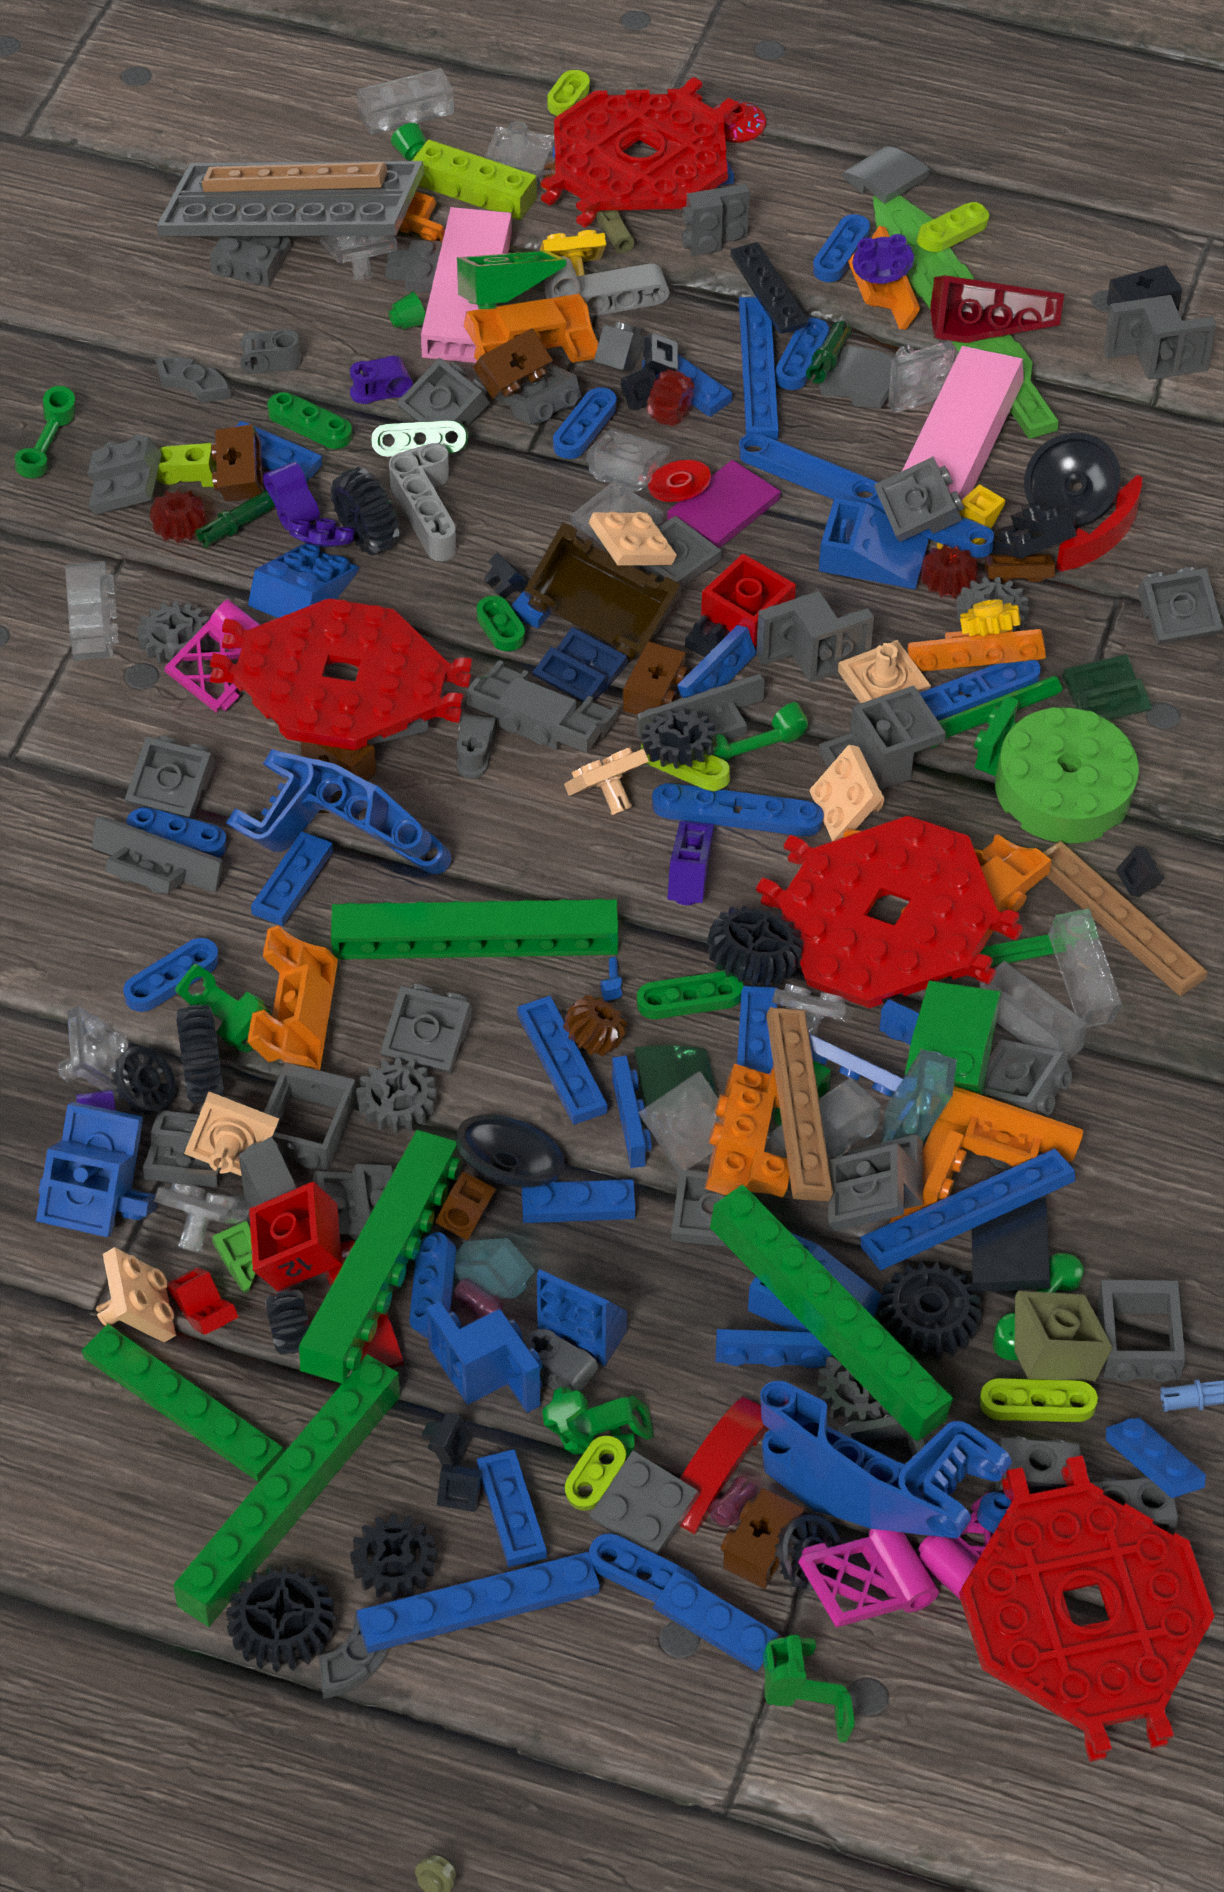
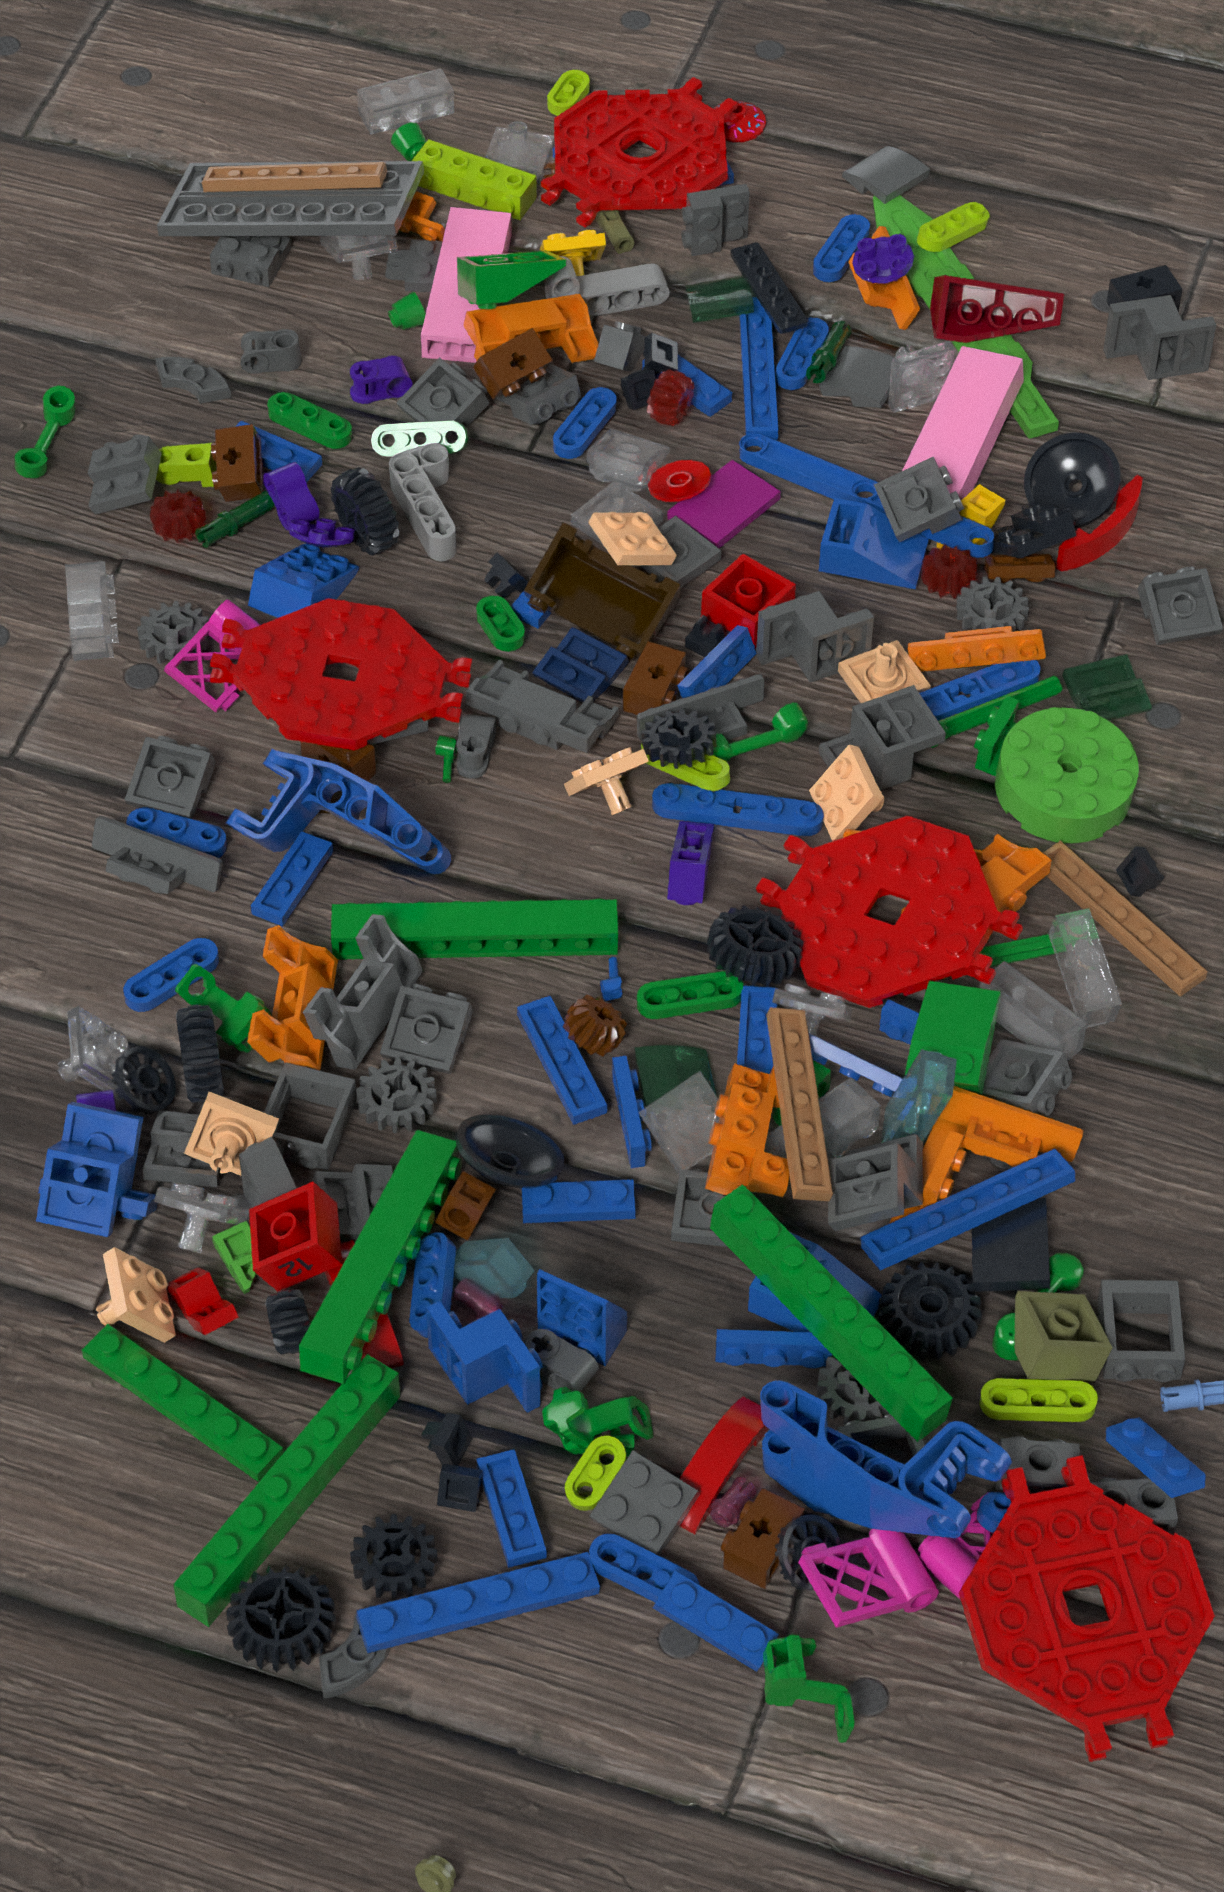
yellow gear [960,599,1021,636] -> none
none -> dark grey bracket [303,914,423,1070]
none -> green hand [435,735,458,783]
none -> clear green slope [685,275,754,323]

